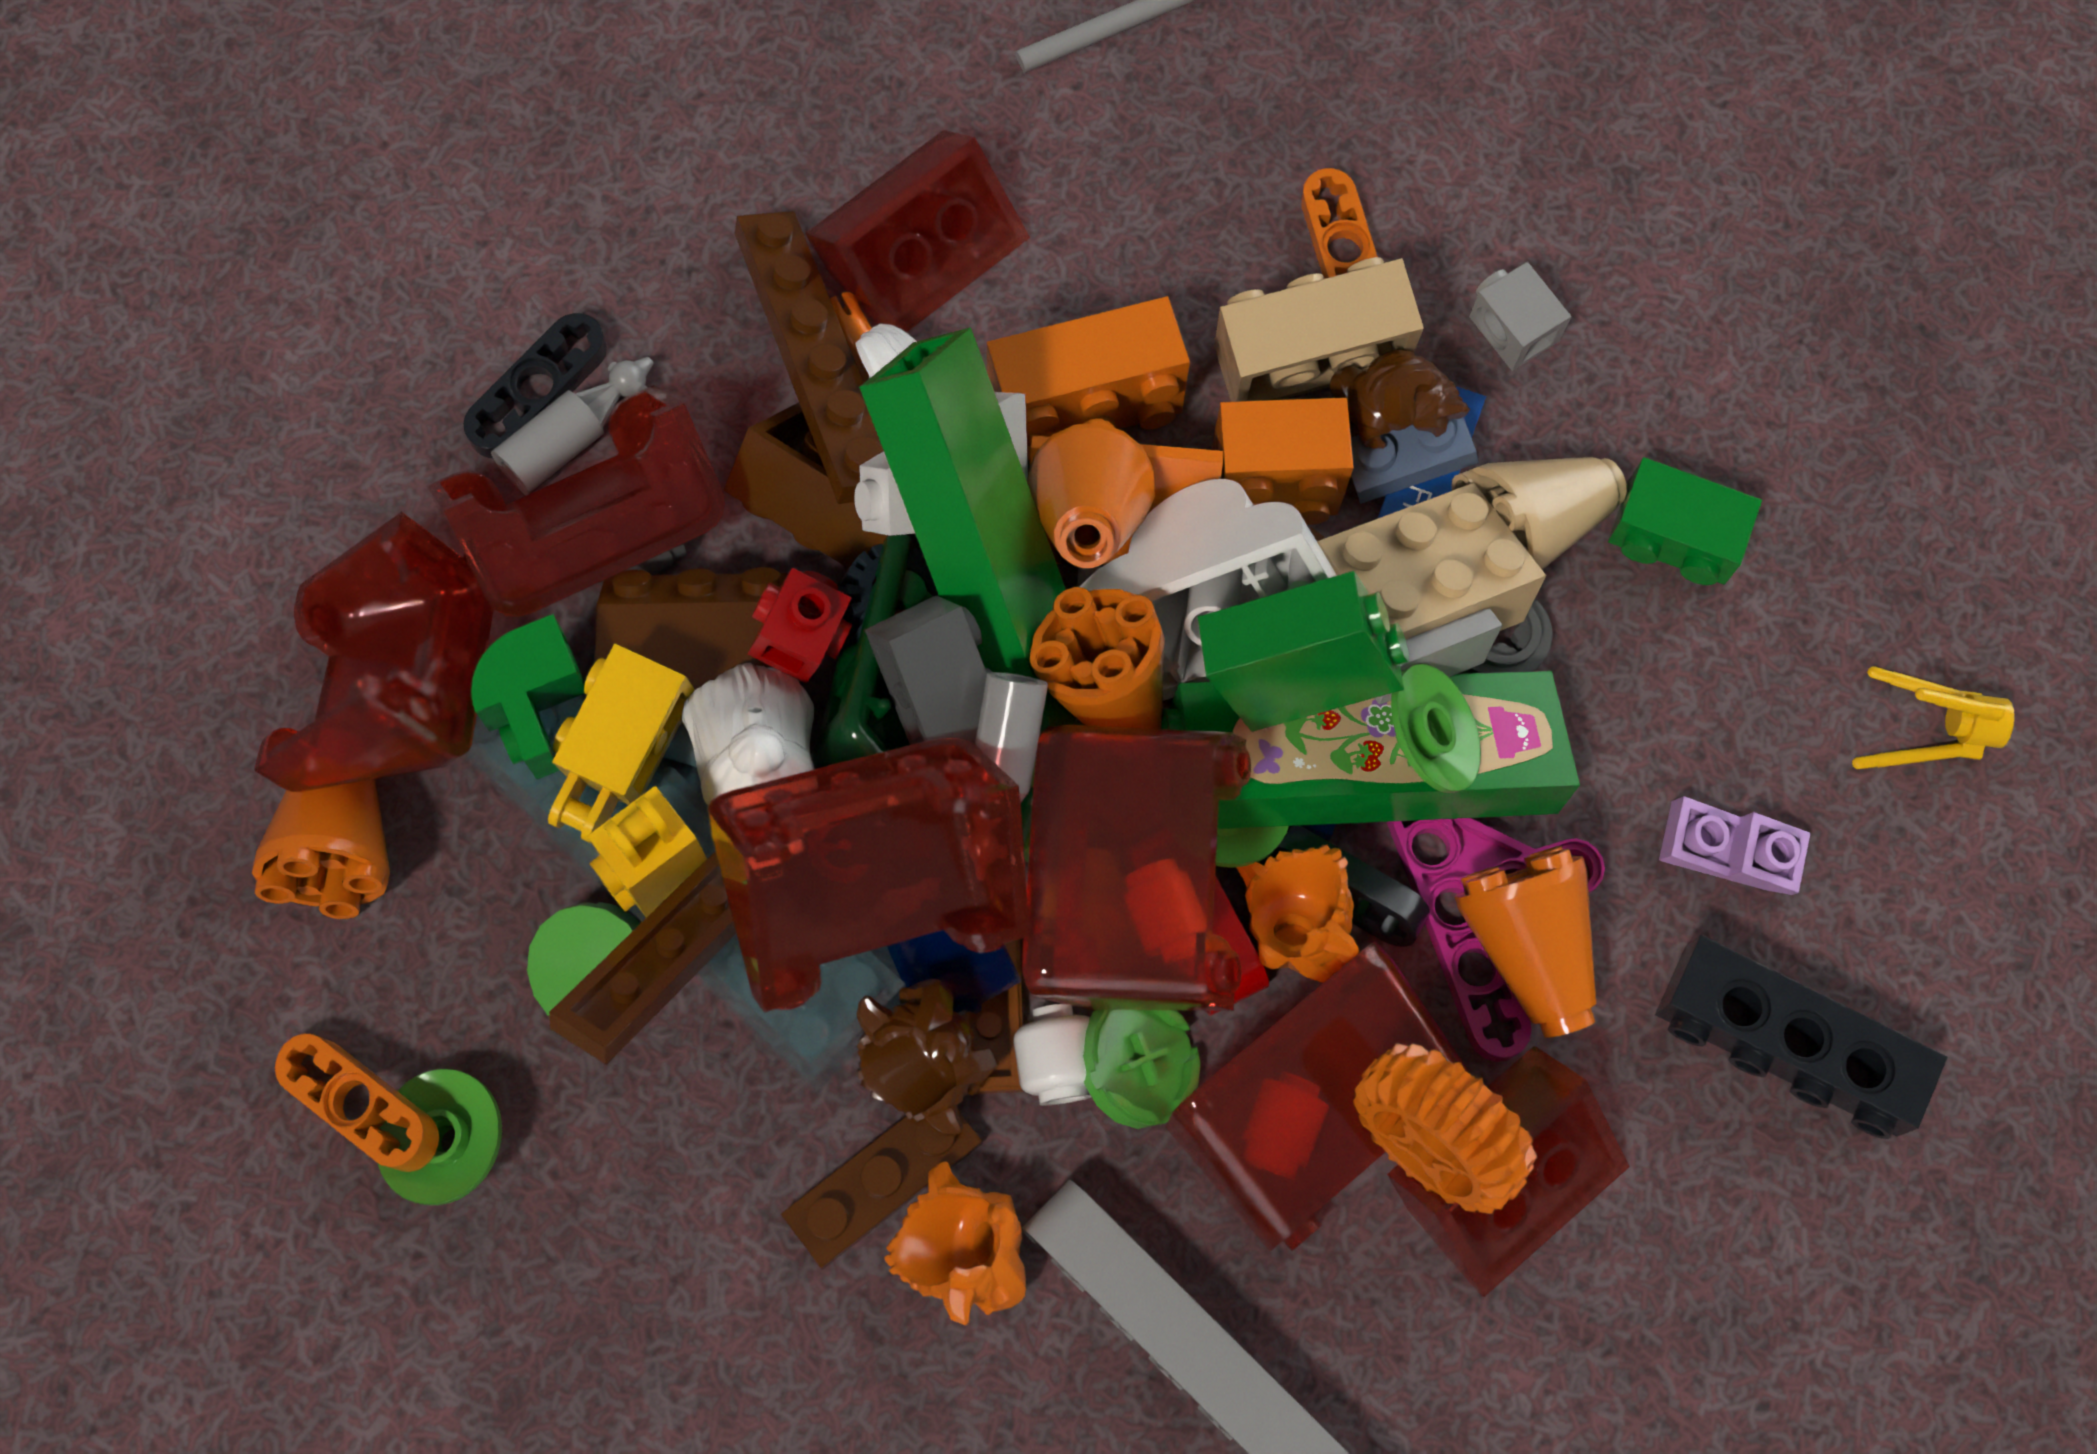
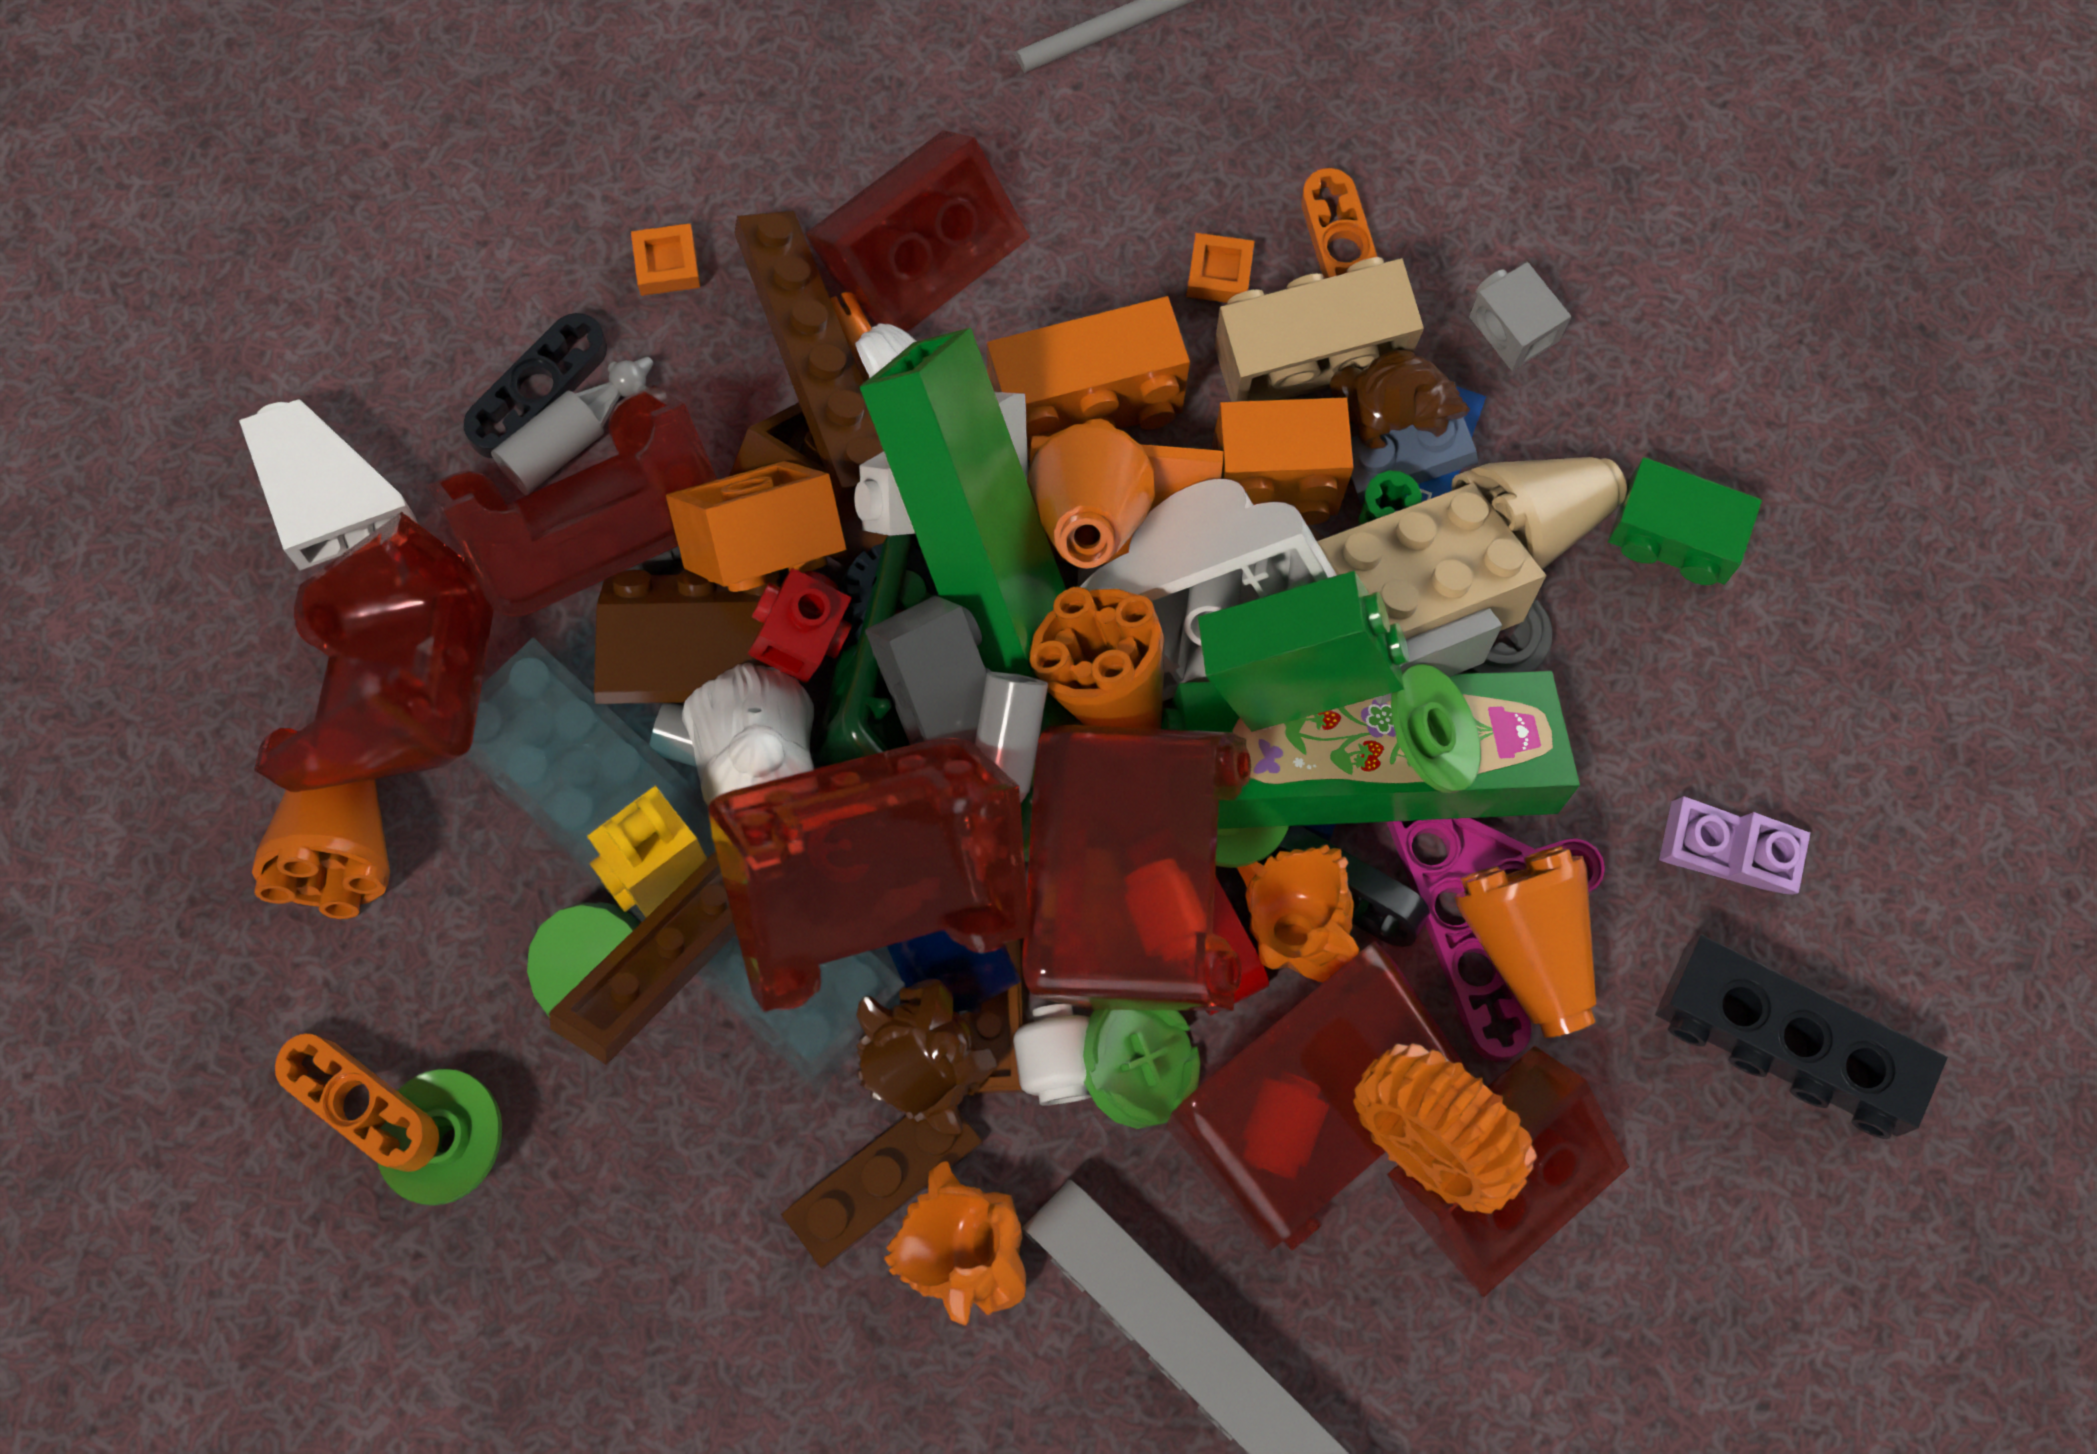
green brick [471,614,585,780] -> none
yellow brick [548,643,695,844] -> none
yellow plant [1852,666,2014,769] -> none
none -> white slope [239,399,419,570]
none -> orange plate [631,223,701,296]
none -> orange brick [666,461,847,592]
none -> orange plate [1186,233,1255,303]
none -> green bush [1358,470,1422,525]

